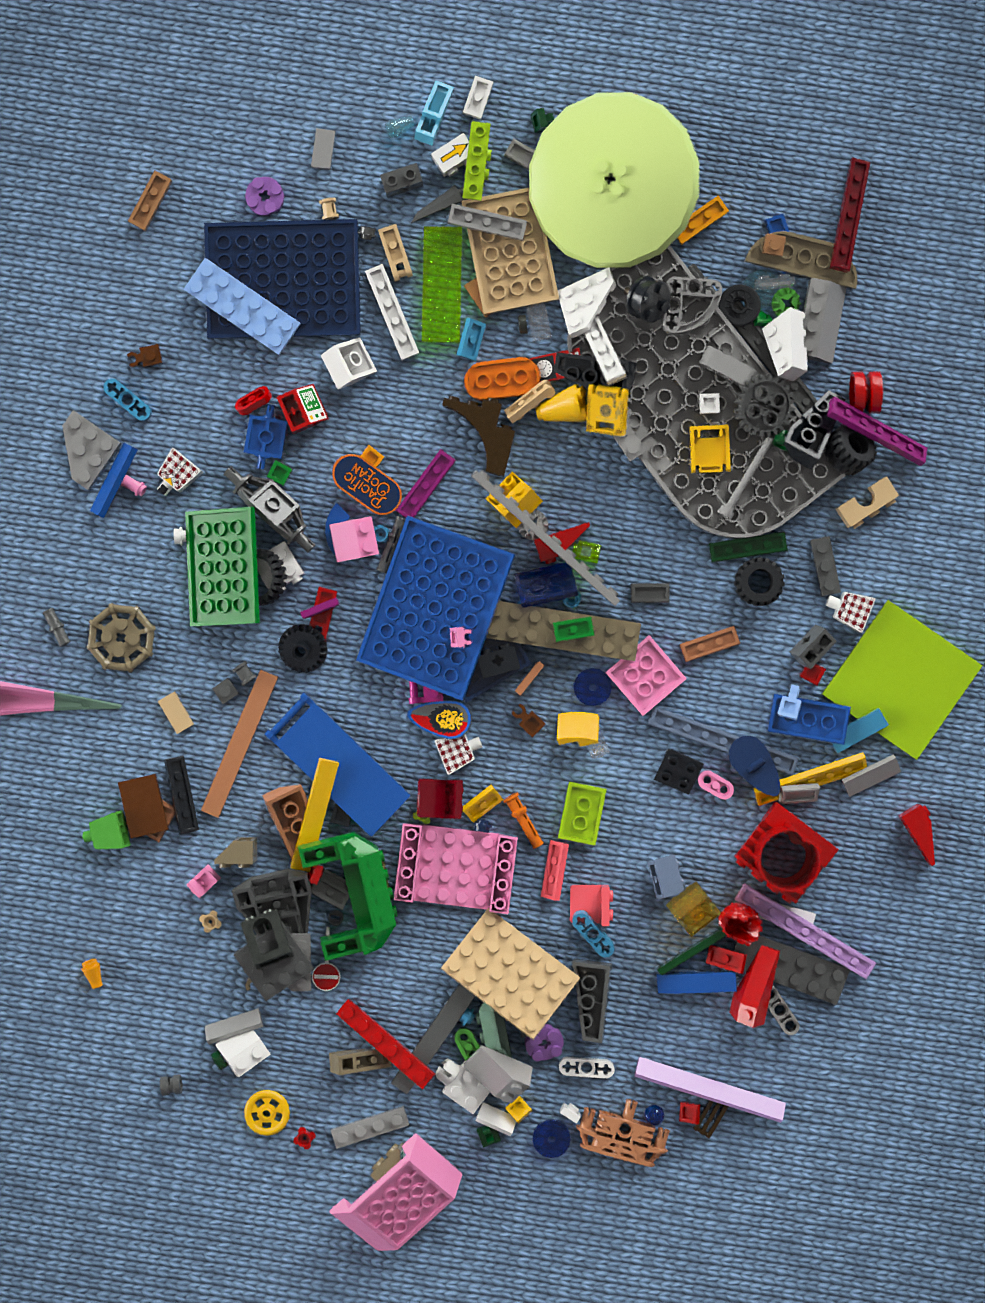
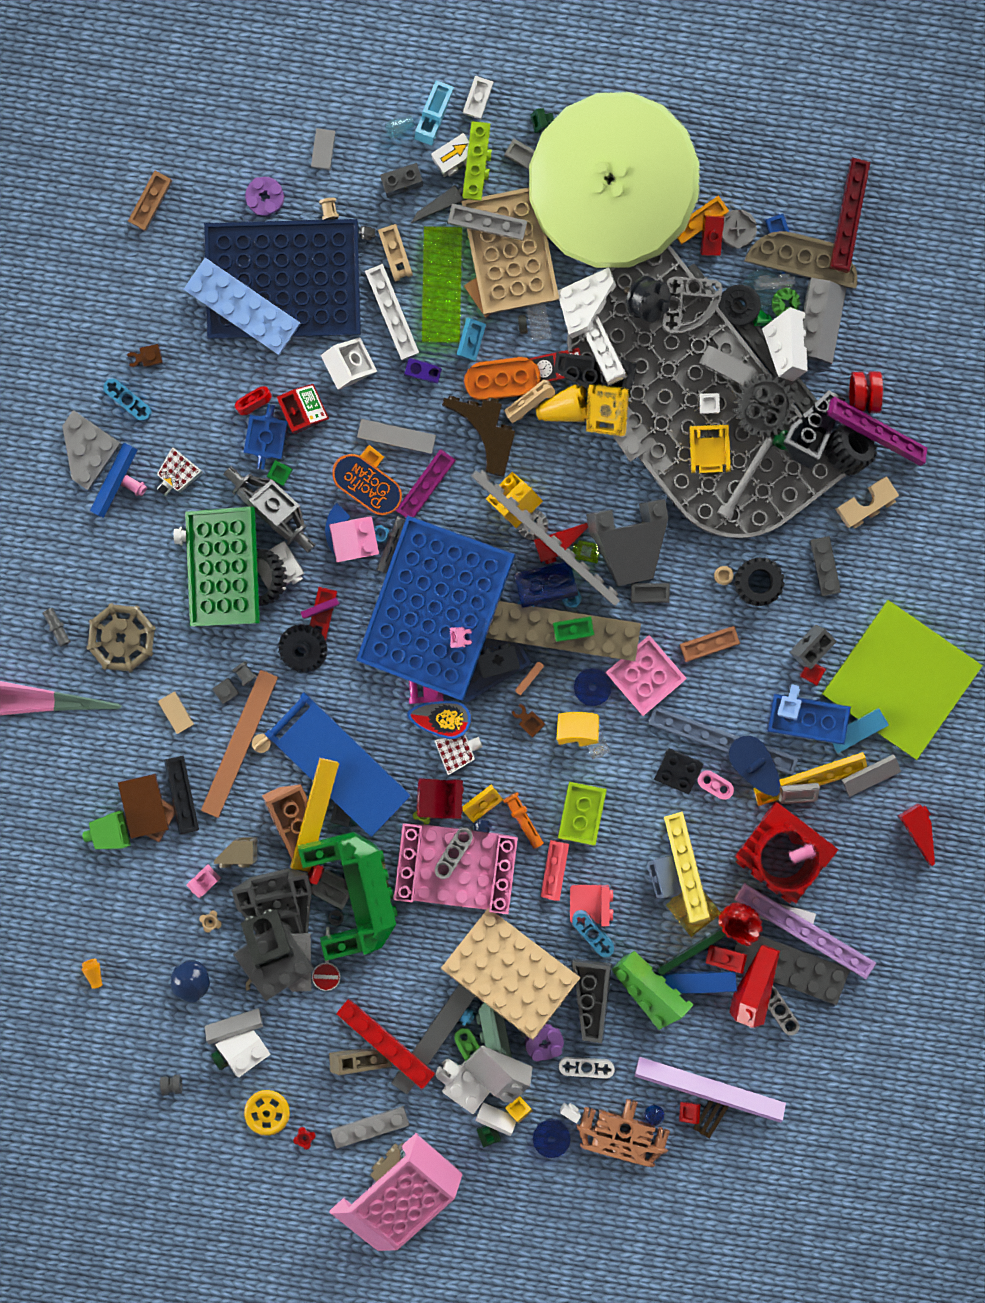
dark green tile [708,532,788,563] -> none
medium nougat plate [762,233,786,257] -> none
white torso [826,592,875,633] -> none
none -> dark blue piece [170,960,210,1003]
none -> tan tile [252,734,271,753]
none -> light grey tile [357,419,436,454]
none -> dark purple leg [404,357,442,384]
none -> light grey beam [435,827,473,879]
none -> dark grey wedge [586,499,668,586]
none -> bright green wedge [611,951,693,1030]
none -> light yellow plate [664,812,710,925]
none -> red plate [700,215,724,256]
none -> tan plate [714,566,733,585]
none -> light grey tile [722,210,757,249]
none -> bright pink pin [789,844,816,864]

